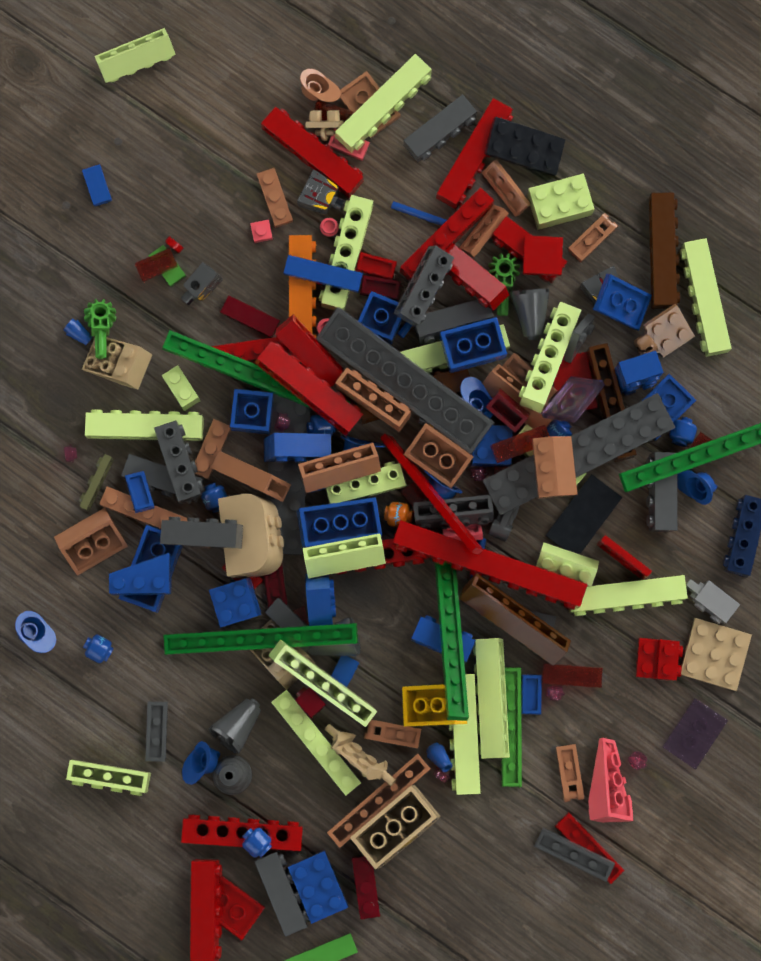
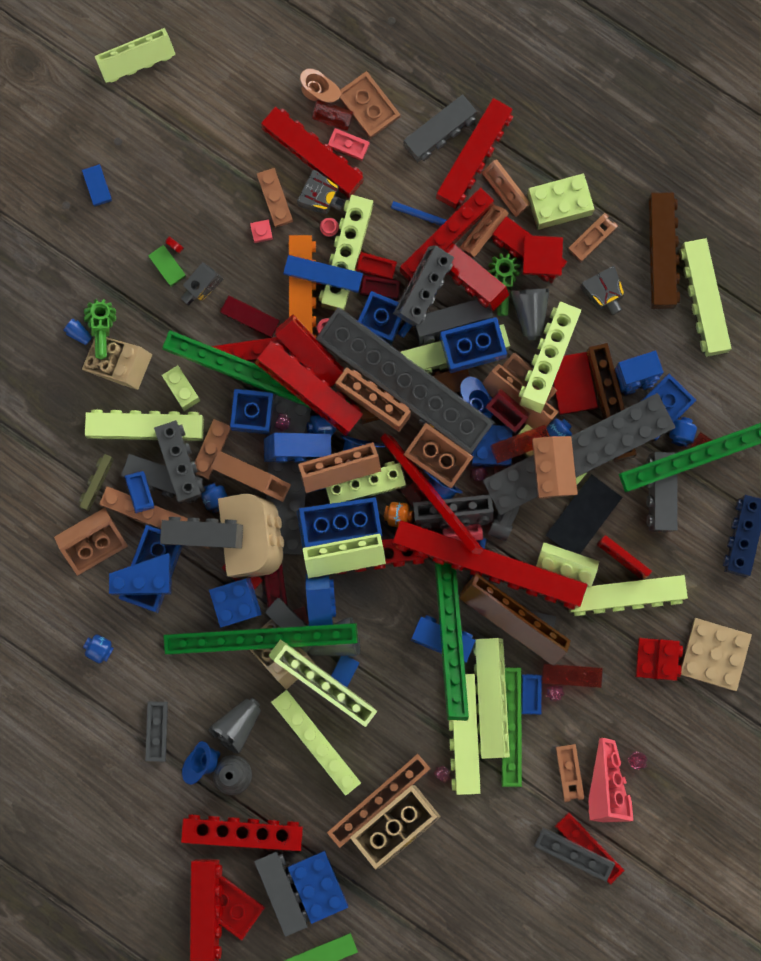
piece [15,611,56,653] -> none
clear pink plate [64,444,77,463] -> none
yellowish green brick [66,760,151,796] -> none
clear red plate [135,248,178,282] -> none
blue head [242,828,272,858] -> none
dark red brick [295,687,326,718] -> none
tan hips [306,110,344,141] -> none
tan plate [325,724,396,786] -> none
yellowish green brick [335,54,432,153] -> none
dark red brick [352,856,380,919] -> none
nougat plate [364,720,422,749] -> none
yellow brick [402,684,467,726] -> none
blue cone [426,743,453,772] -> none
black plate [484,117,566,176] -> none
tile [541,376,605,423] -> none
dark grey wing [564,313,595,363] -> none
blue tile [593,274,652,331] -> none
medium nougat plate [634,304,695,358] -> none
clear purple tile [662,698,728,770] -> none
blue piece [677,470,717,505] -> none
light grey hinge [686,579,740,624] -> none

